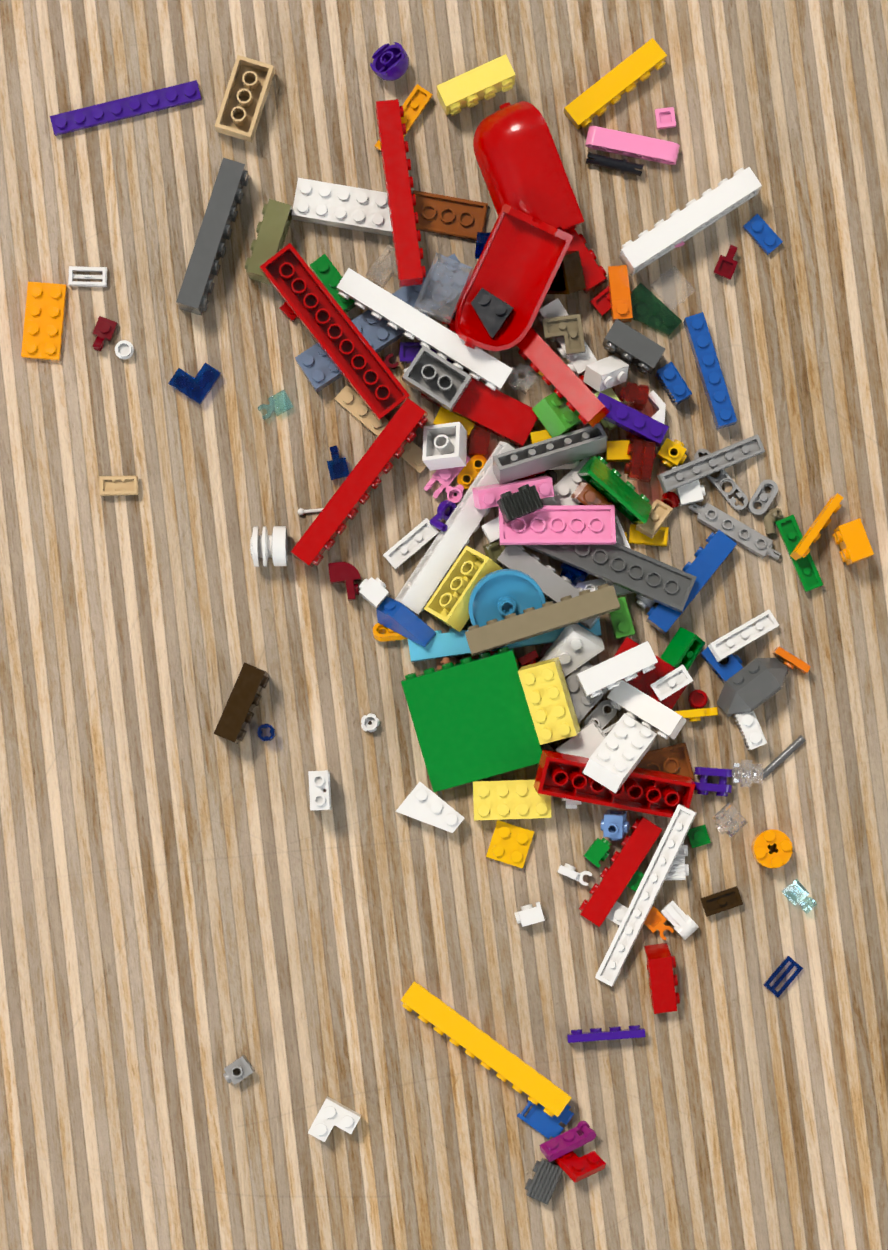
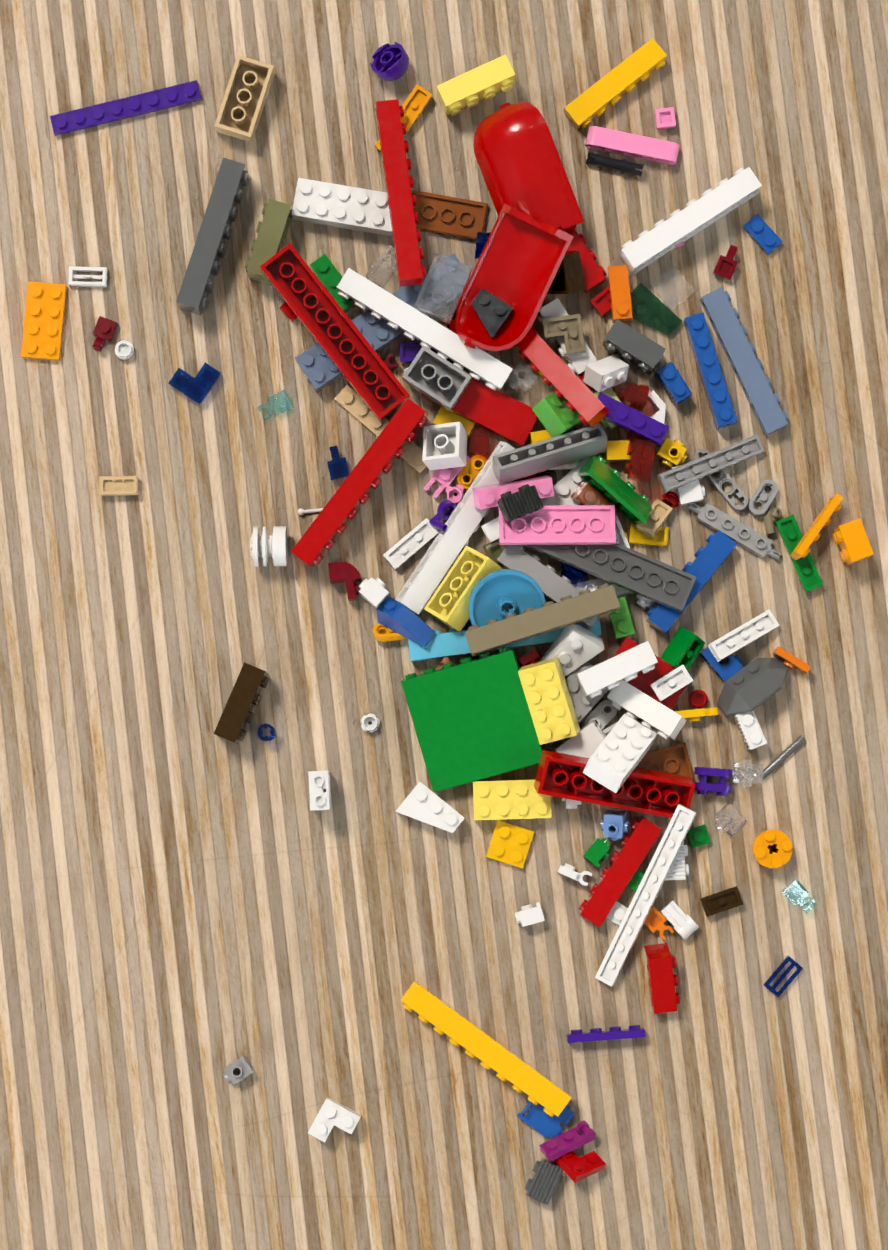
none -> sand blue brick [700,287,789,437]

